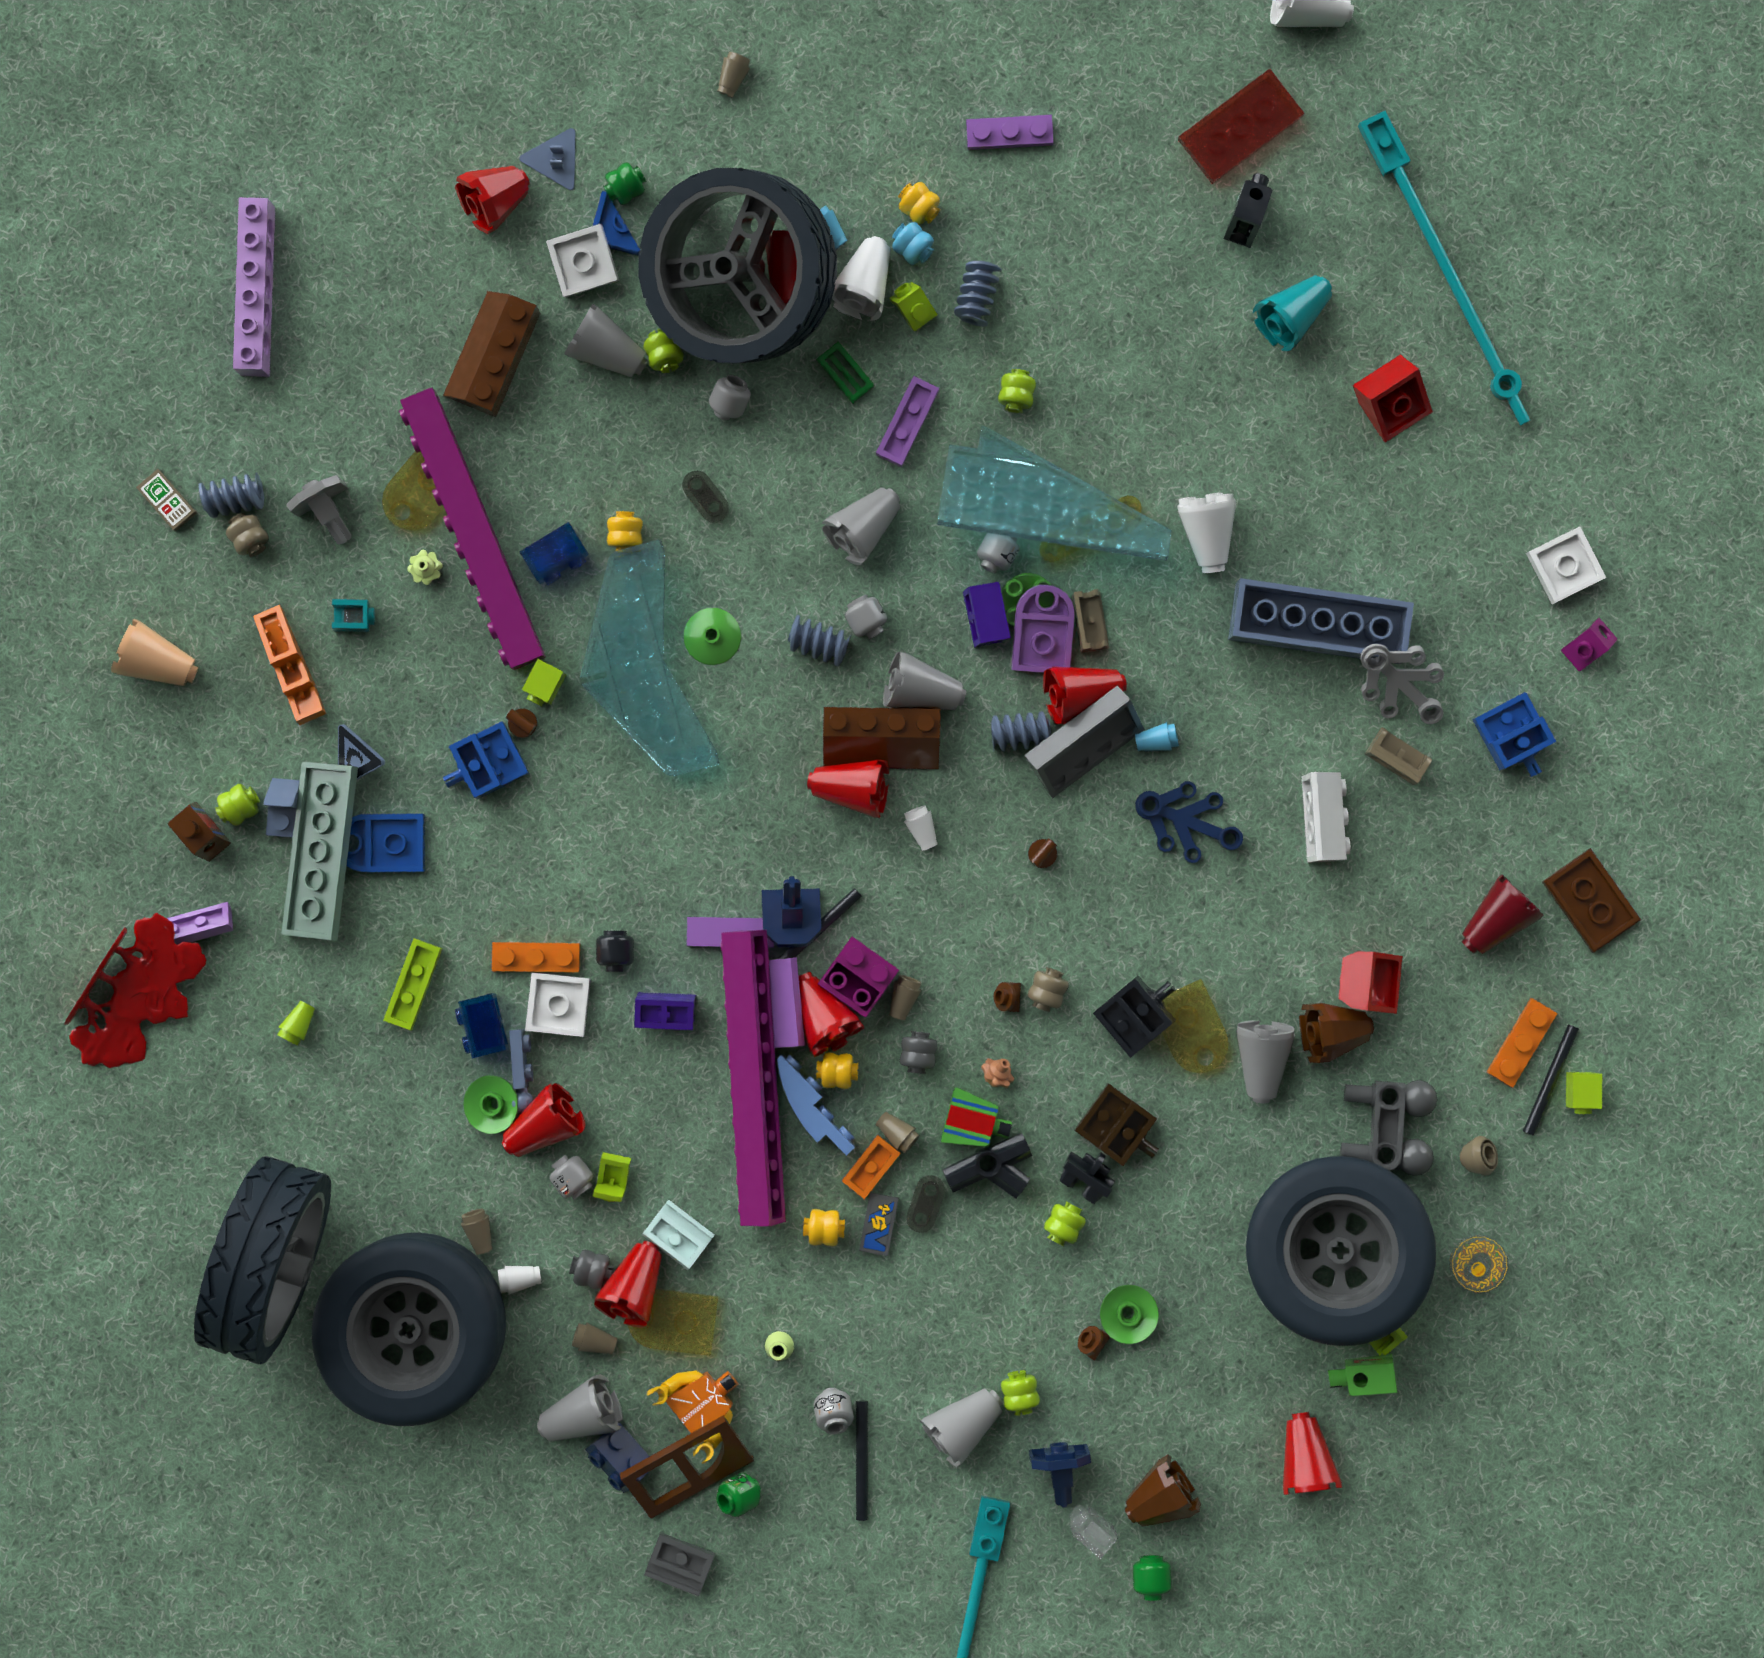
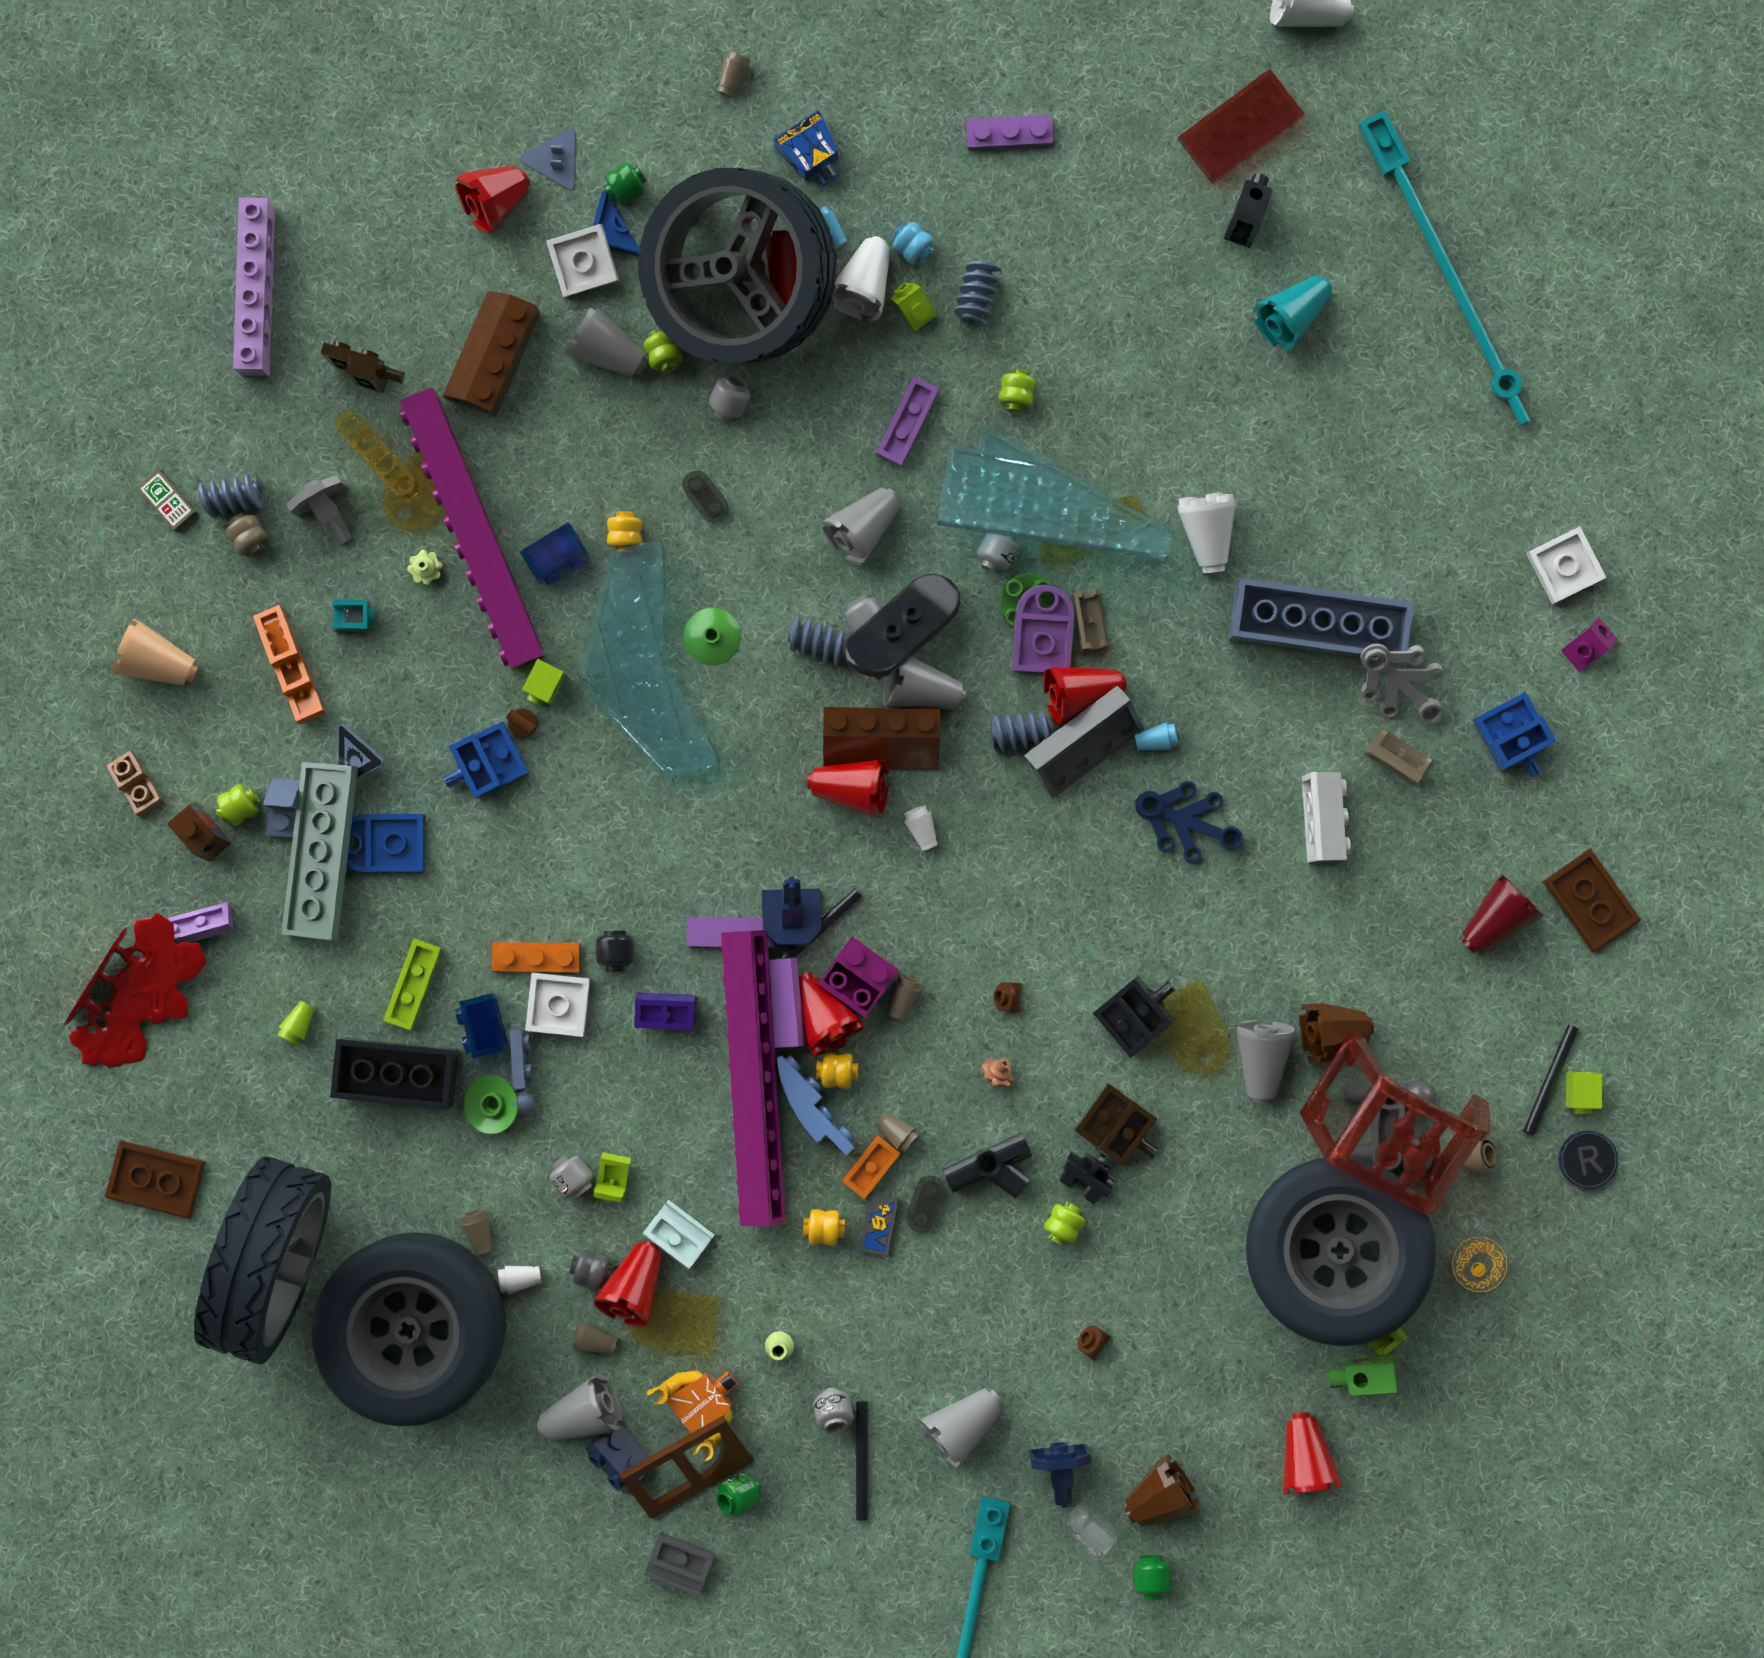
red cone [502,1083,585,1157] -> none
green tile [816,341,875,404] -> none
yellow piece [898,182,940,225] -> none
dark grey piece [899,1031,937,1074] -> none
torso [941,1086,1012,1146] -> none
dark purple hinge [963,582,1011,648] -> none
lime piece [1001,1370,1040,1416] -> none
reddish brown plate [1028,838,1057,868] -> none
dark tan piece [1028,967,1069,1012] -> none
bright green dish [1100,1284,1159,1344] -> none
red brick [1339,951,1403,1014] -> none
red slope [1352,354,1433,443] -> none
orange plate [1486,998,1558,1088] -> none
none -> reddish brown tile [105,1140,206,1219]
none -> medium nougat slope [106,750,165,818]
none -> dark brown plate [321,341,405,393]
none -> black brick [330,1038,459,1109]
none -> clear yellow beam [335,410,419,499]
none -> blue torso [773,109,838,186]
none -> black piece [843,574,960,681]
none -> clear red windscreen [1300,1031,1491,1215]
none -> black tile [1558,1131,1618,1189]

